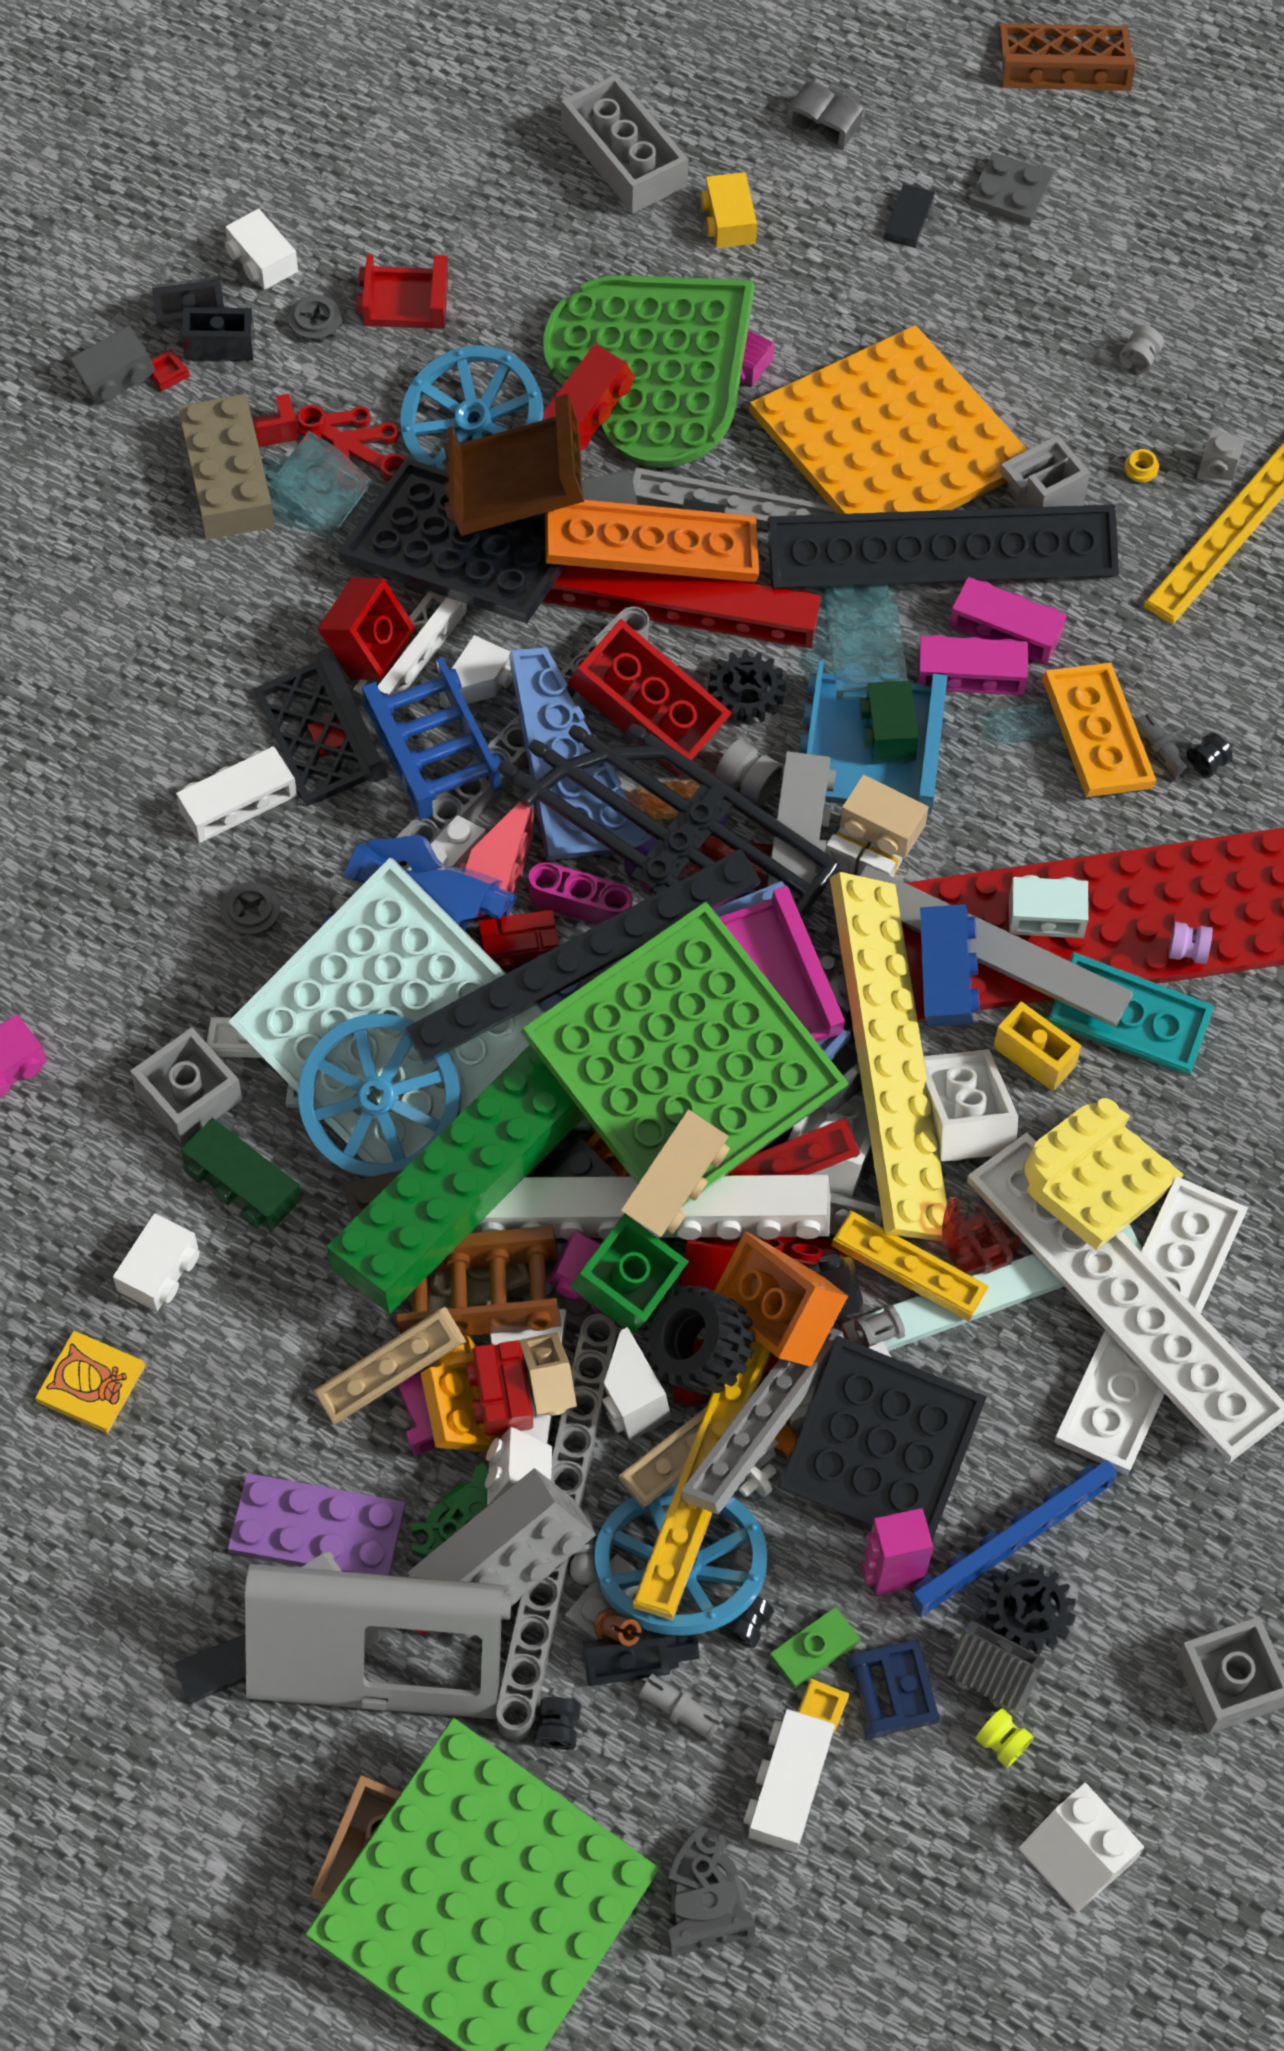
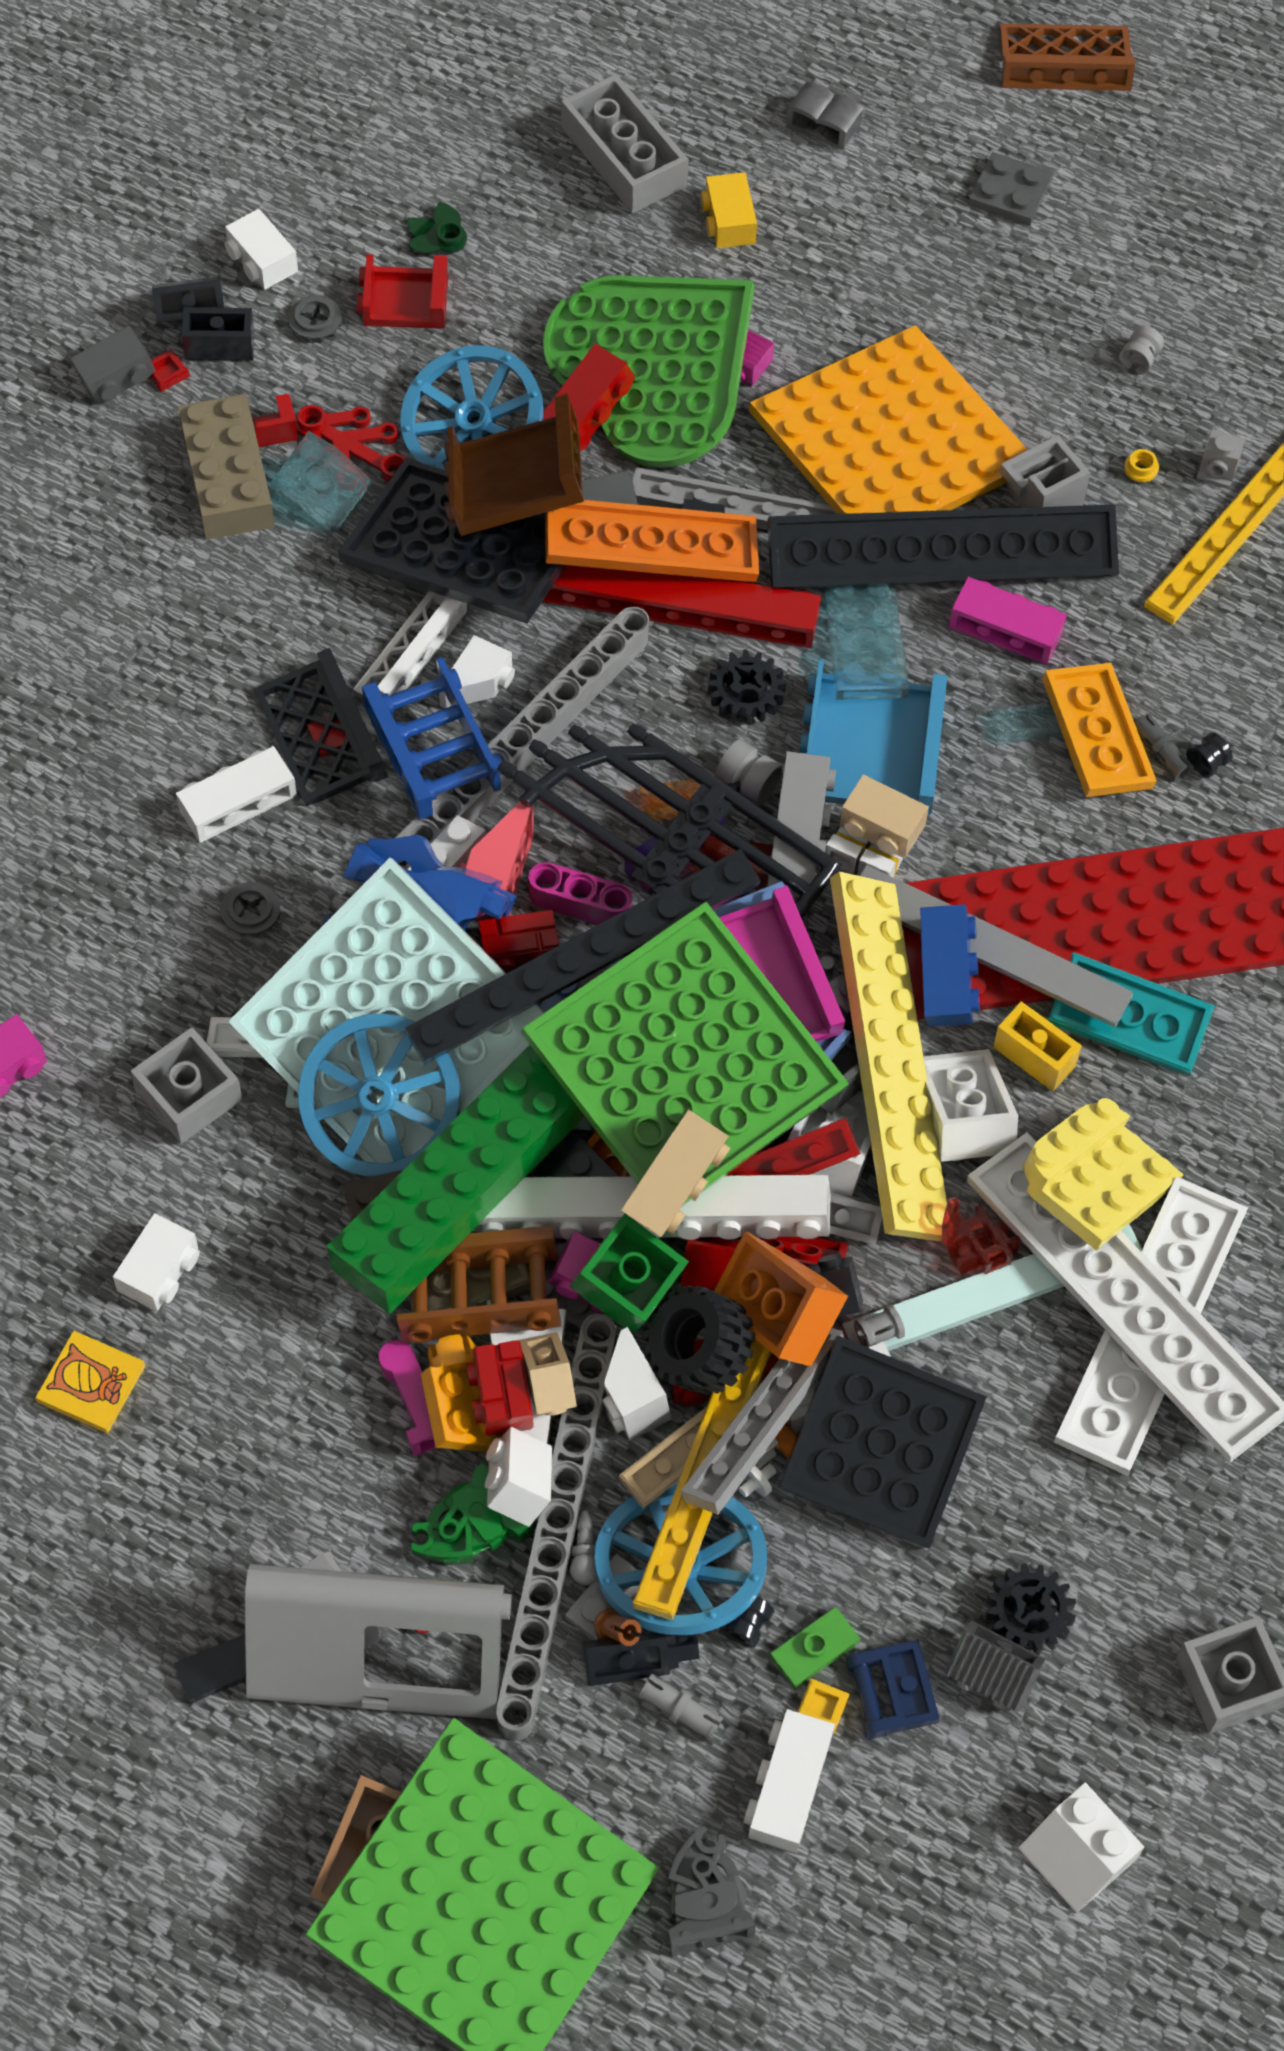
dark green brick [181,1117,302,1232] -> none
medium lavender plate [228,1473,406,1575] -> none
tan tile [313,1307,466,1425] -> none
red brick [317,578,416,681] -> none
light grey brick [407,1468,596,1638] -> none
medium blue wing [509,647,652,860] -> none
black wheel [535,1697,581,1750] -> none
red brick [567,619,732,777] -> none
yellow tile [831,1211,989,1322] -> none
dark green brick [860,681,919,762] -> none
dark pink brick [861,1508,934,1596] -> none
black tile [884,184,935,248] -> none
blue plate [911,1460,1117,1618] -> none
dark pink brick [917,635,1028,696] -> none
neon yellow wheel [975,1708,1034,1768] -> none
light aqua brick [1009,875,1088,938] -> none
lavender wheel [1168,921,1213,964] -> none
none -> dark green plate [407,202,467,254]

